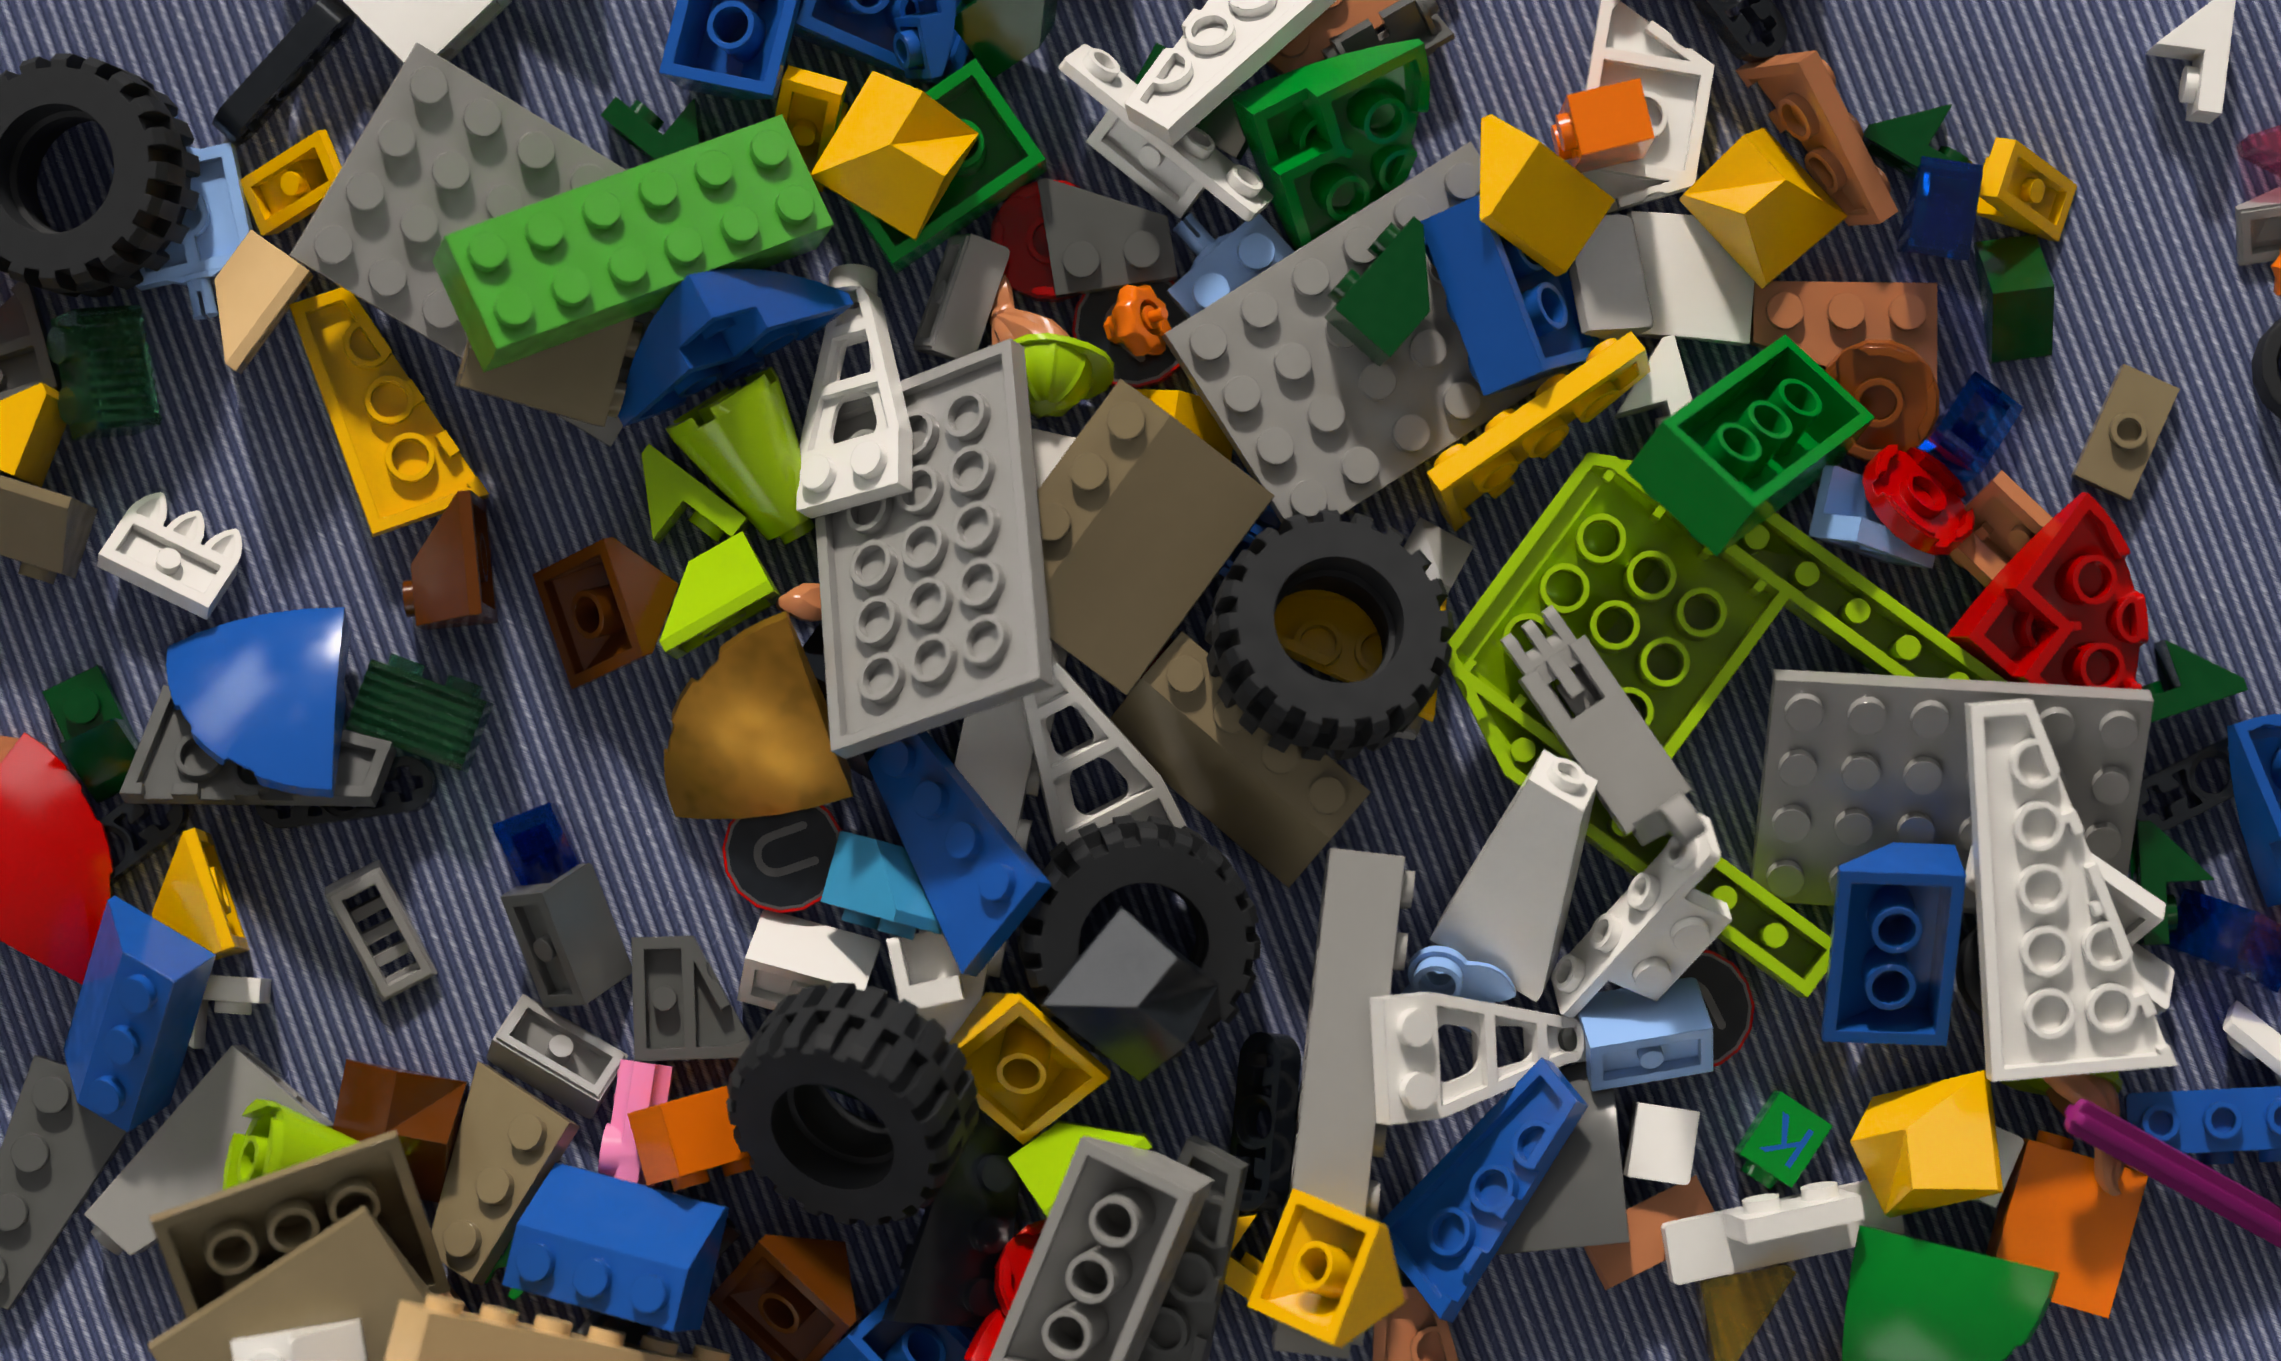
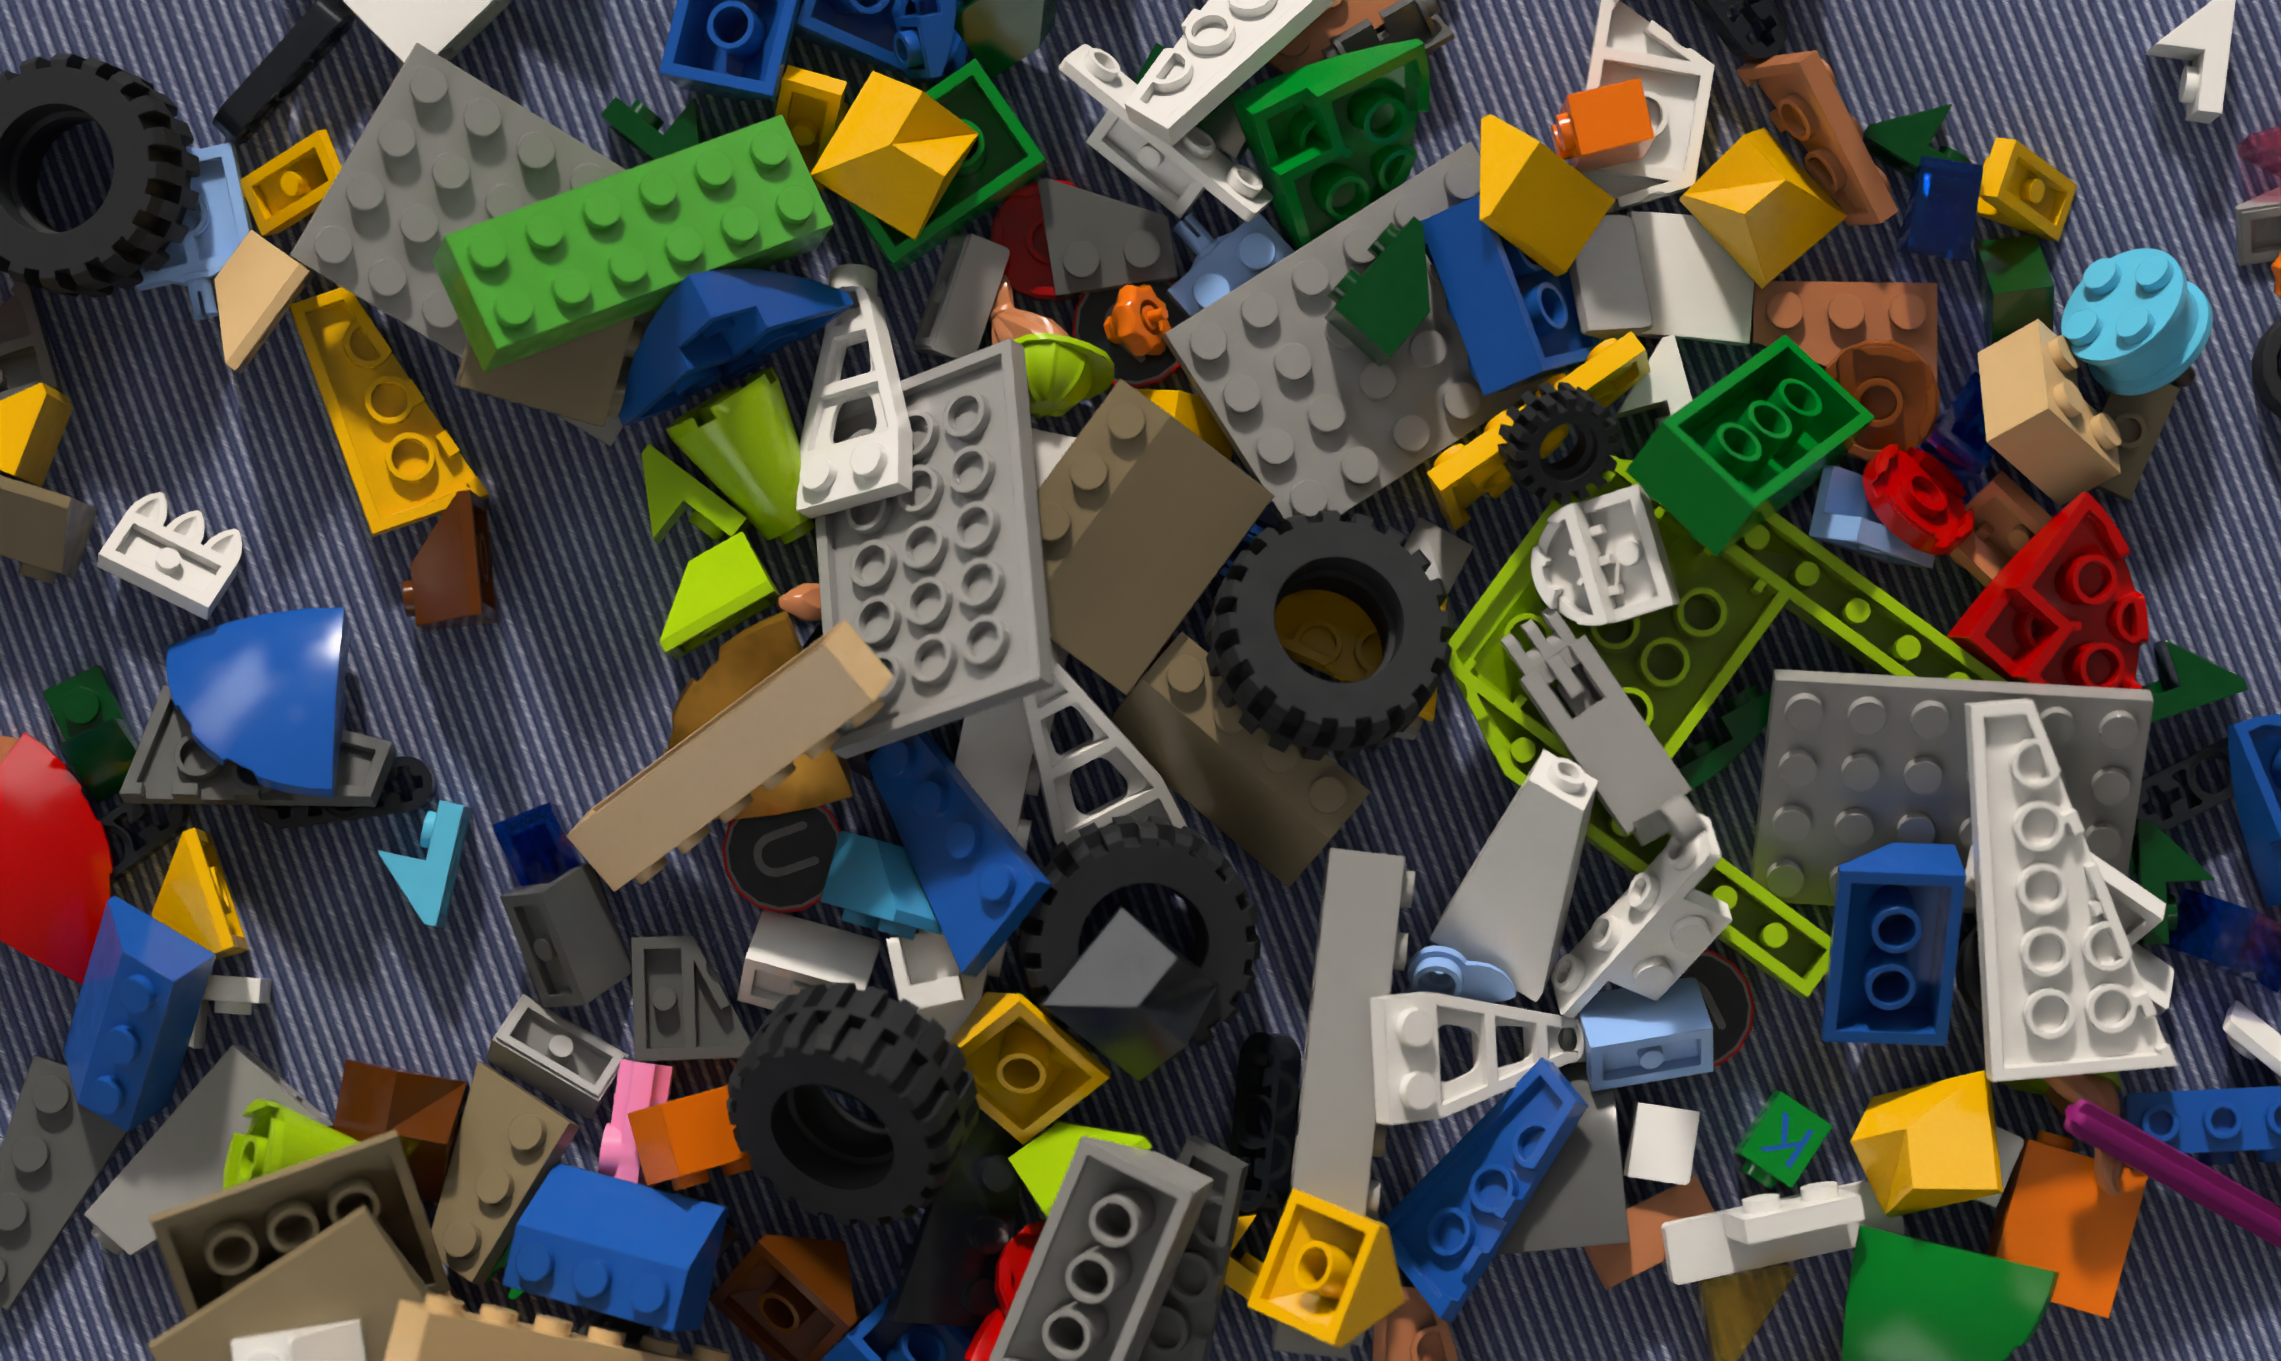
clear green brick [47,305,162,441] -> none
light grey slope [325,860,438,1002] -> none
clear green brick [345,653,494,773] -> none
reddish brown slope [532,537,679,690] -> none
none -> medium azure slope [378,800,472,928]
none -> tan brick [566,619,894,892]
none -> black tyre [1498,382,1621,505]
none -> white slope [1531,484,1681,626]
none -> dark green slope [1678,684,1771,789]
none -> tan brick [1977,319,2121,506]
none -> medium azure wheel [2061,248,2213,396]

